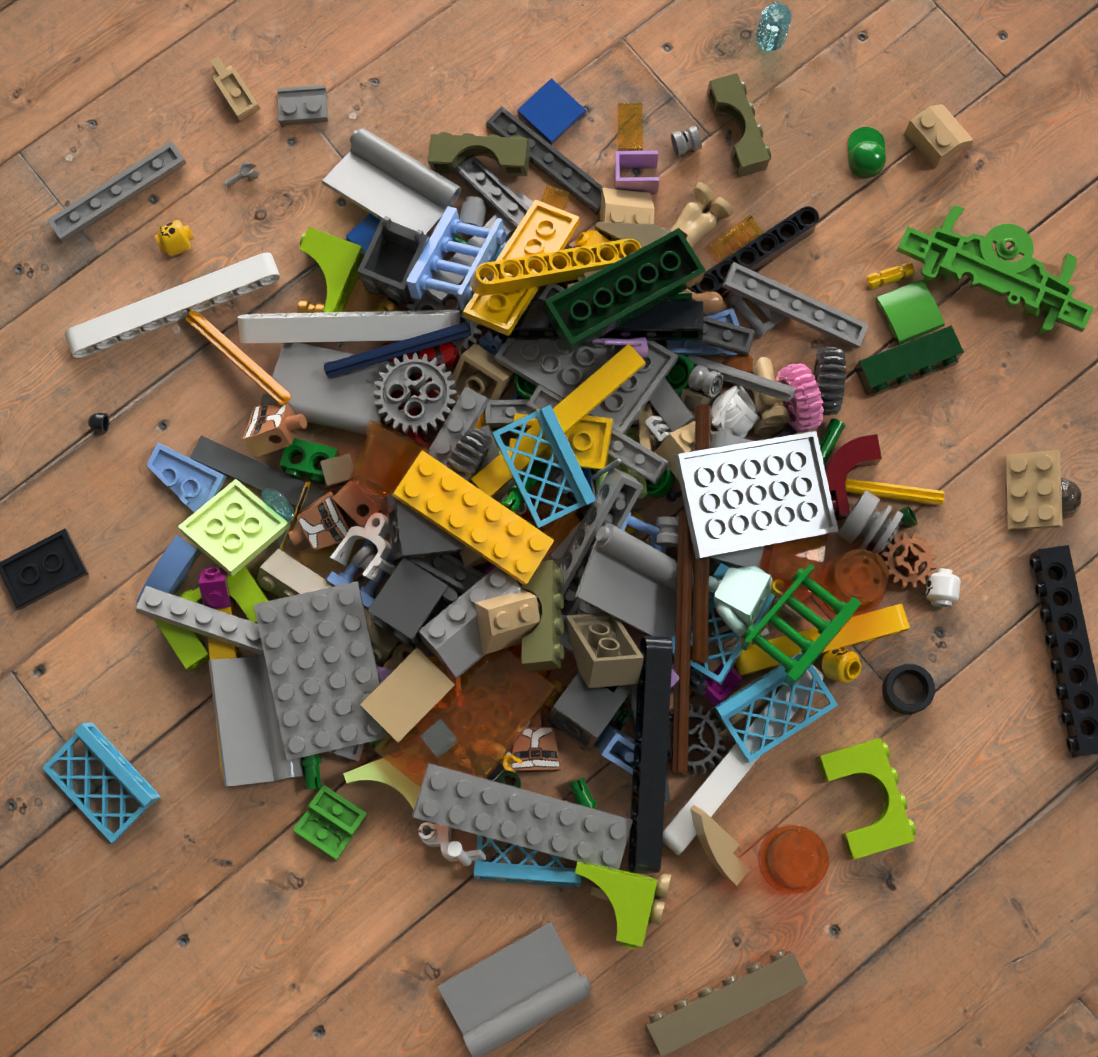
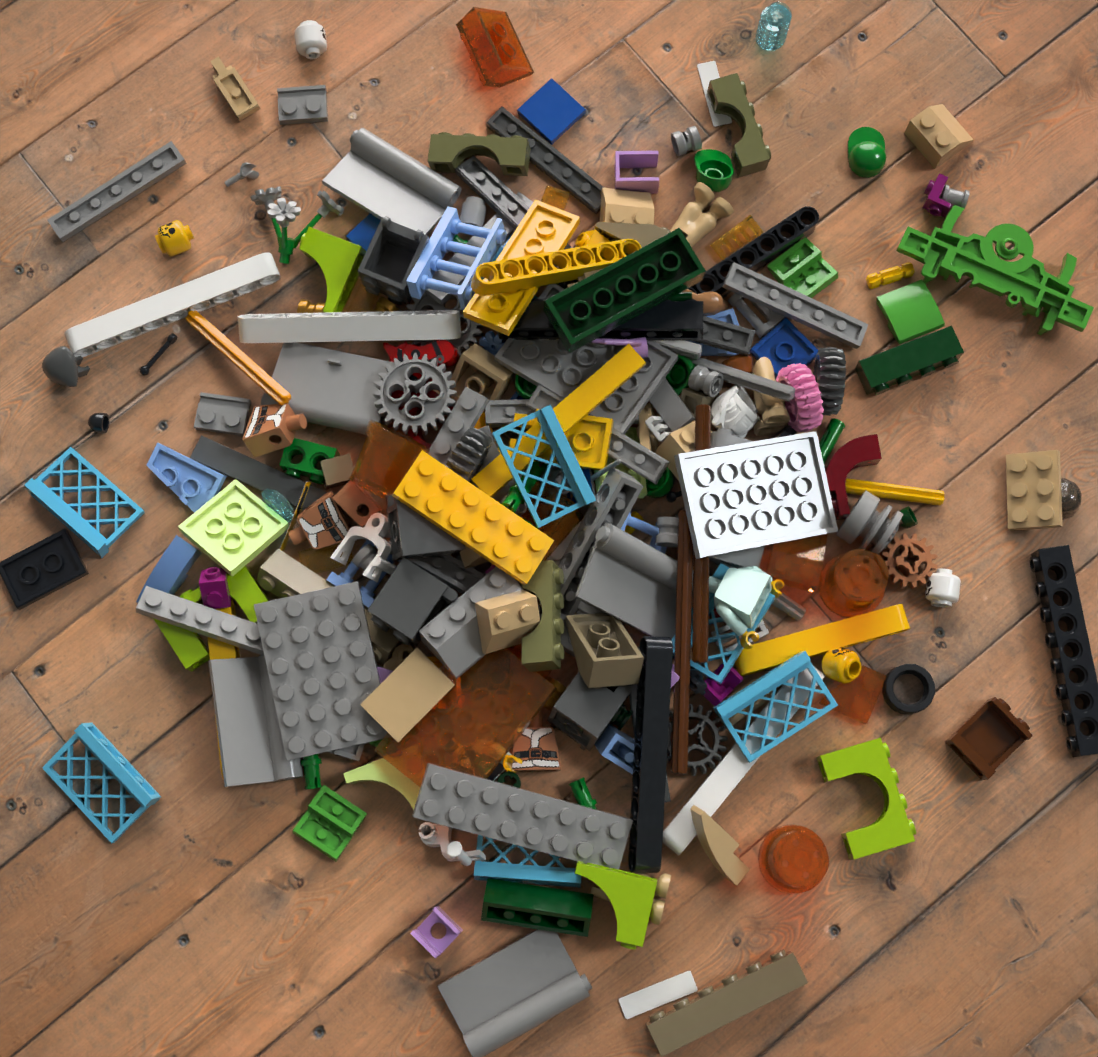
dark blue axle [324,322,471,378] -> none
clear light blue tile [420,719,459,758] -> none
clear yellow tile [618,103,643,151] -> none
green fence [742,564,861,688] -> none
none -> medium azure fence [24,447,145,558]
none -> dark grey piece [42,346,90,387]
none -> black hinge [140,333,178,375]
none -> light grey plate [194,392,251,436]
none -> light grey plant [250,186,344,264]
none -> white head [294,20,327,59]
none -> lavender piece [410,906,463,958]
none -> clear orange slope [456,7,534,88]
none -> dark green brick [481,878,594,937]
none -> white sticker [619,971,698,1019]
none -> white tile [653,340,702,360]
none -> green cap [694,149,734,192]
none -> white sticker [697,61,732,127]
none -> blue tile [749,318,818,379]
none -> bright green slope [767,237,838,298]
none -> clear orange wing [819,665,887,724]
none -> magenta bracket [922,173,952,217]
none -> light grey bush [940,185,970,208]
none -> reddish brown panel [945,697,1033,780]

